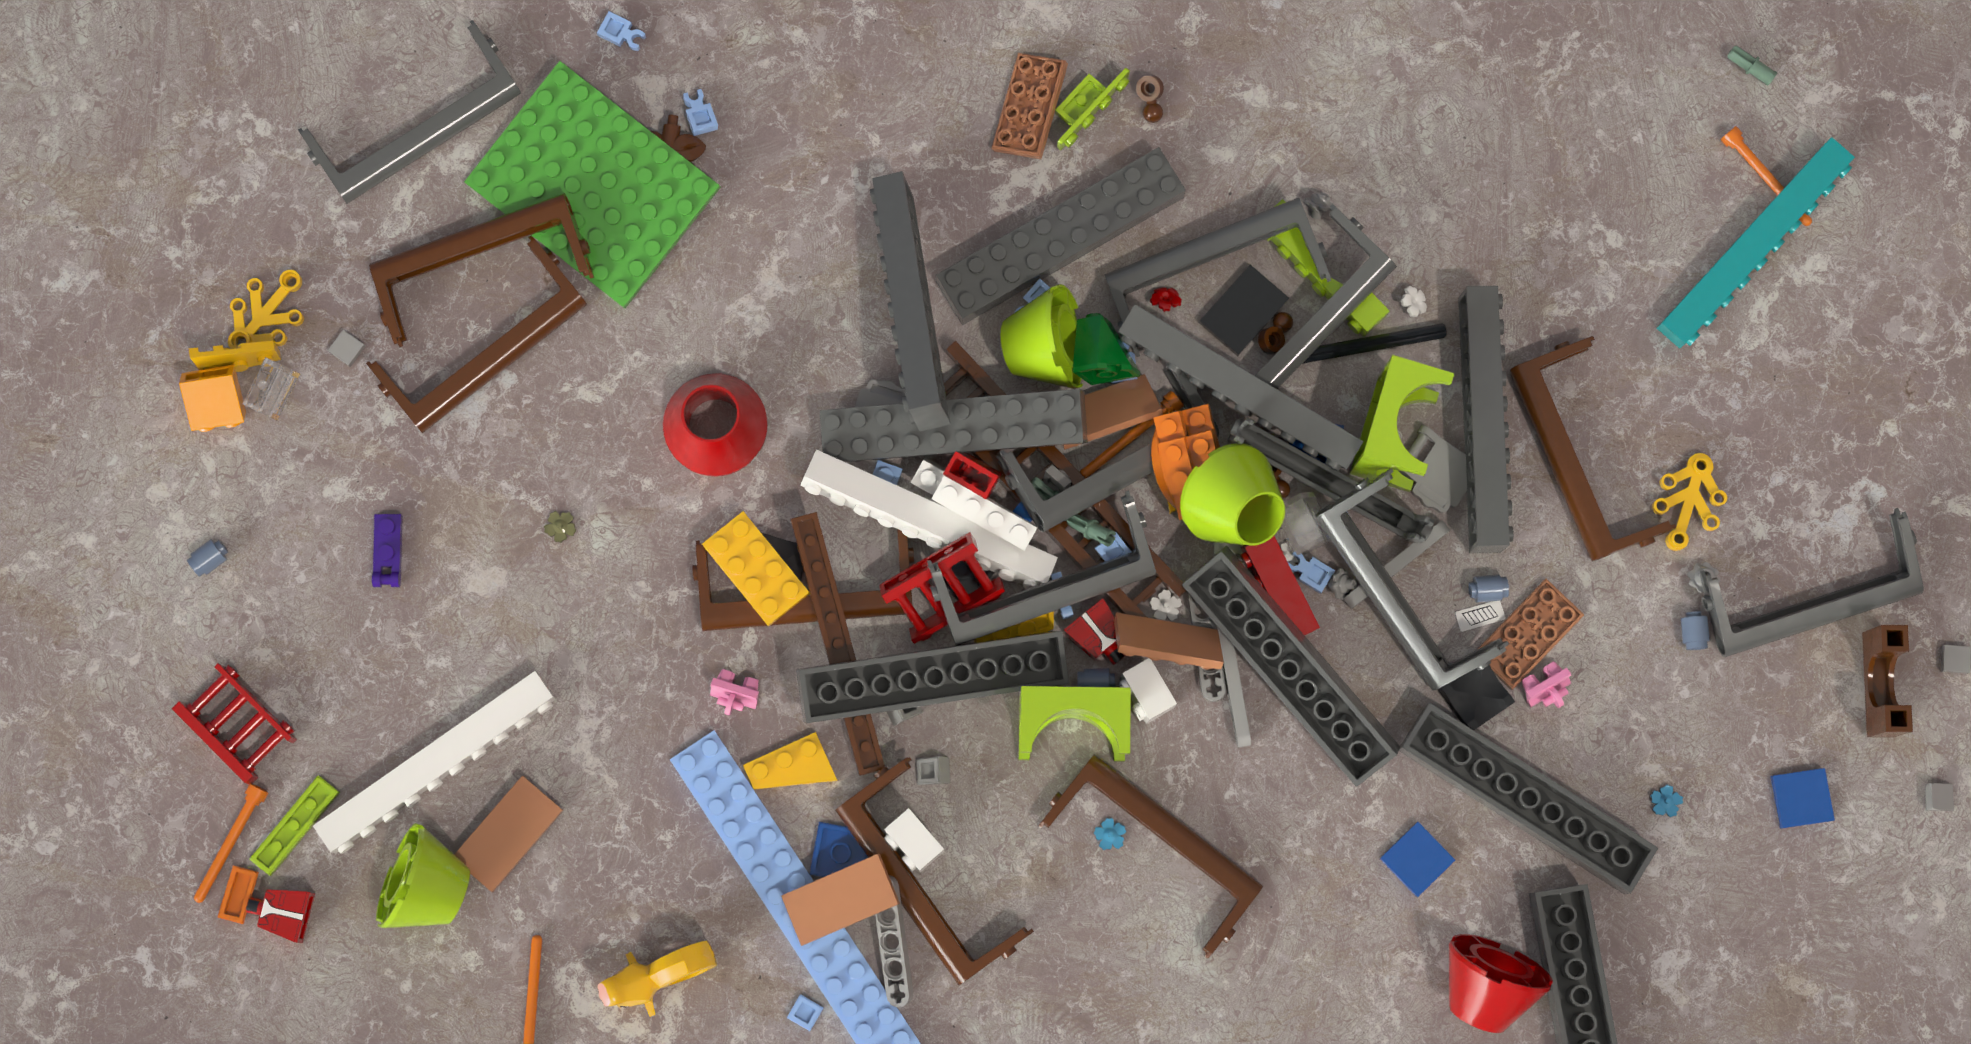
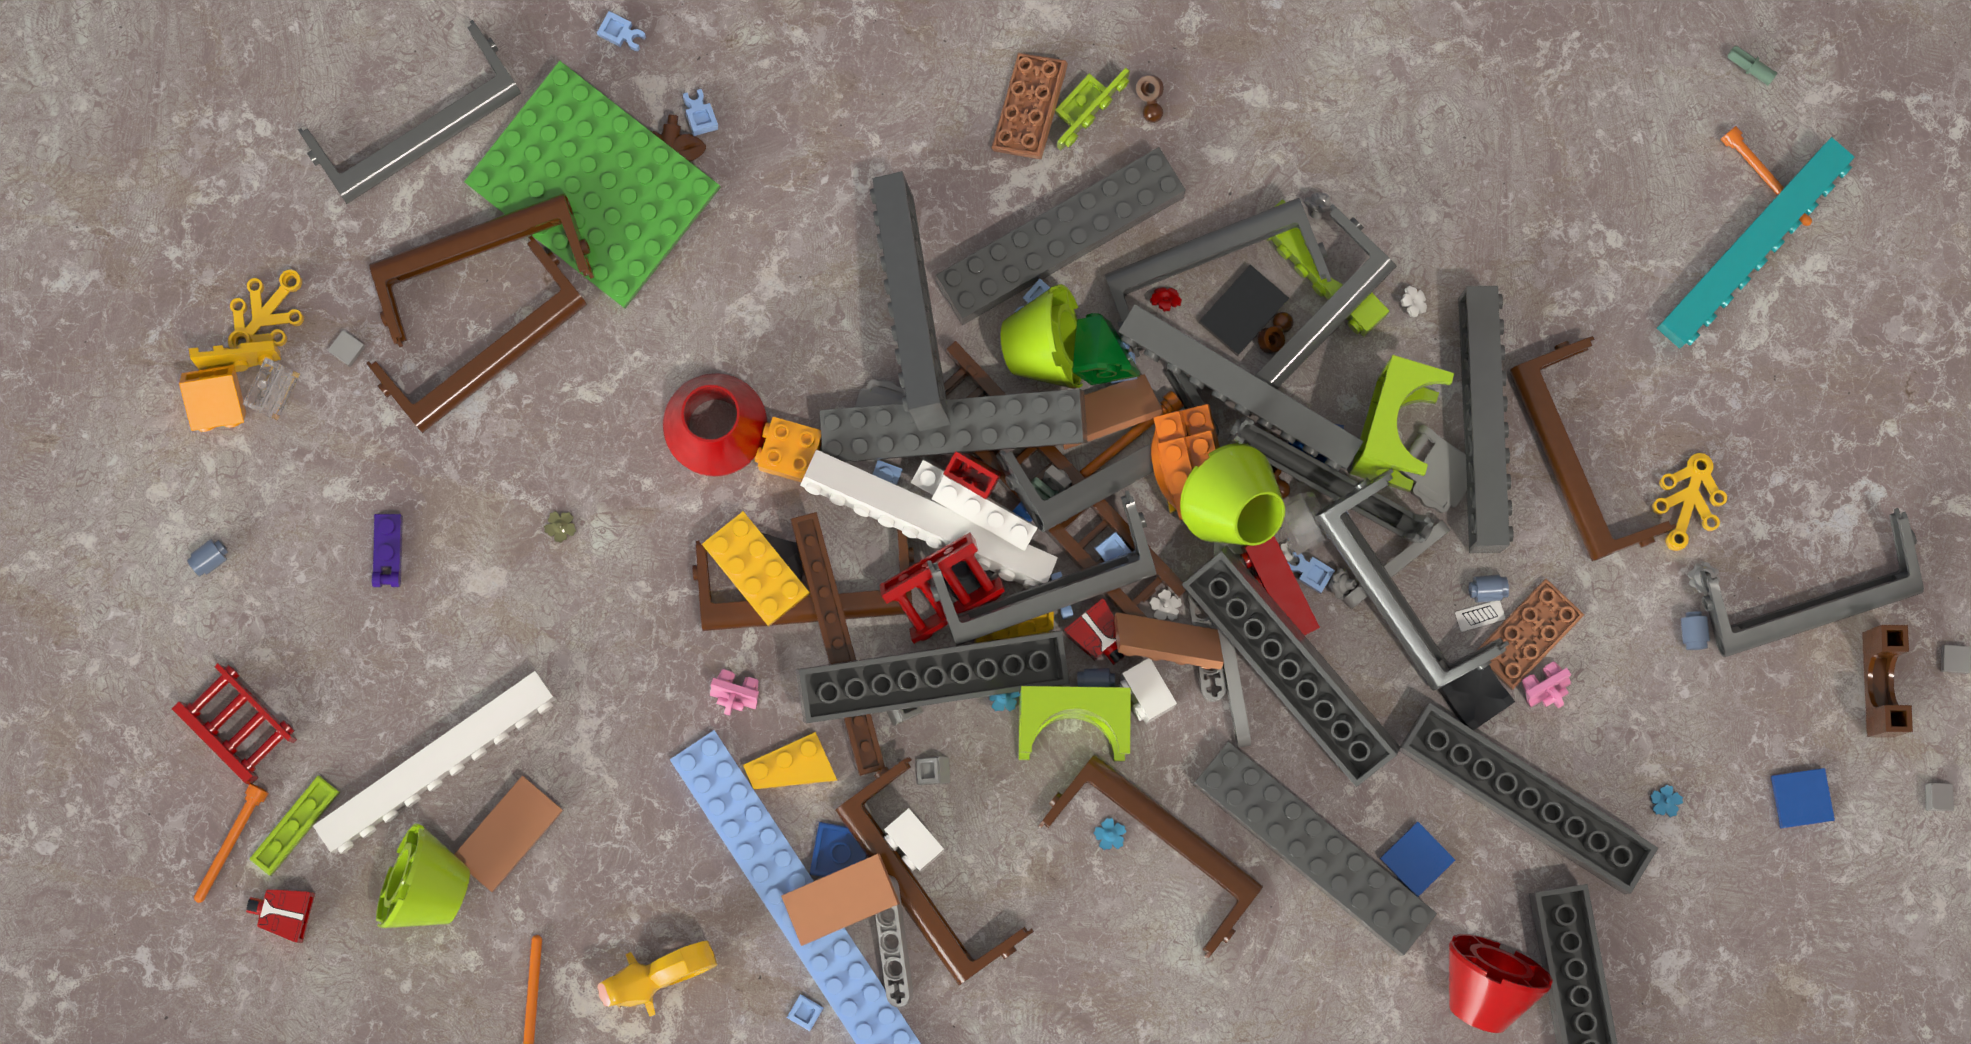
orange tile [218,865,259,924] -> none
sand green axle [1067,514,1116,547] -> none
black axle [1302,323,1447,364] -> none
none -> light orange brick [755,417,822,483]
none -> dark azure plant [989,691,1020,712]
none -> dark grey brick [1193,741,1437,956]

